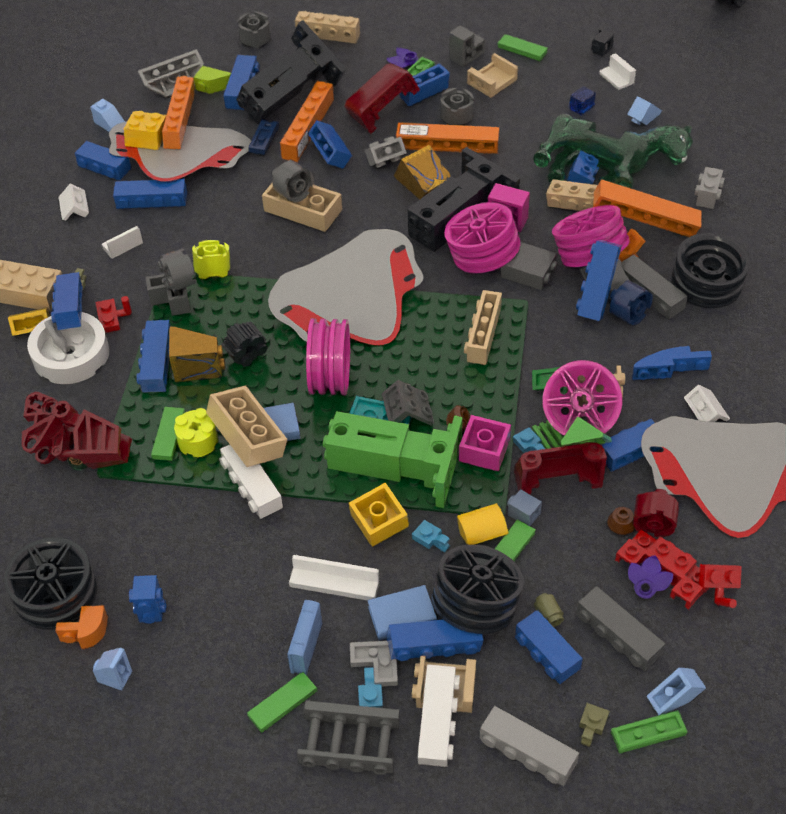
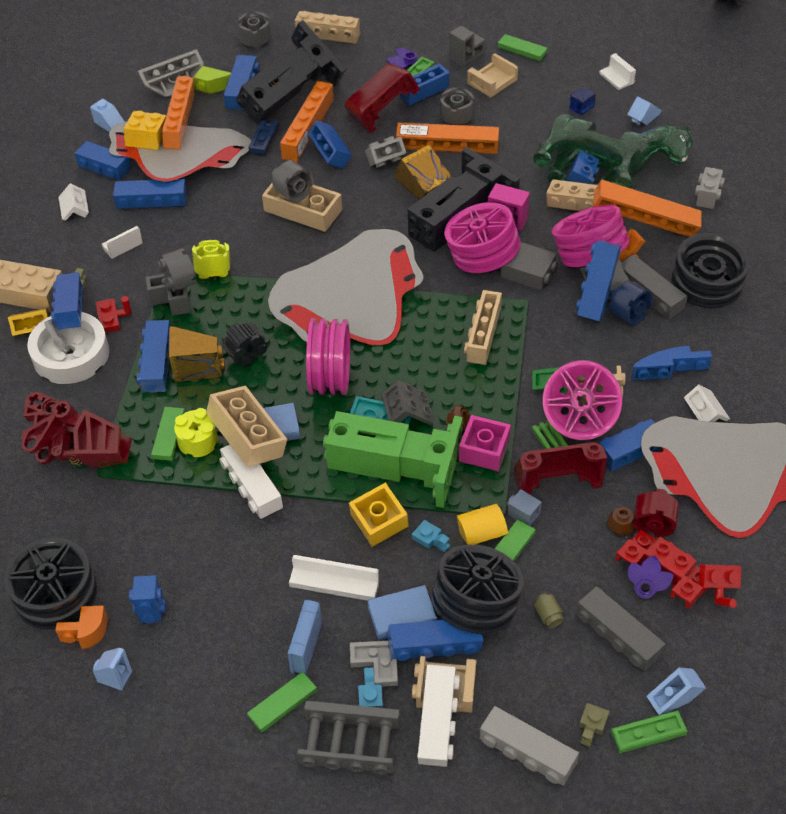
dark azure plate [513,427,545,453] -> none
blue brick [515,610,582,684] -> none
bright green slope [561,416,612,446] -> none
black brick [591,28,614,56] -> none

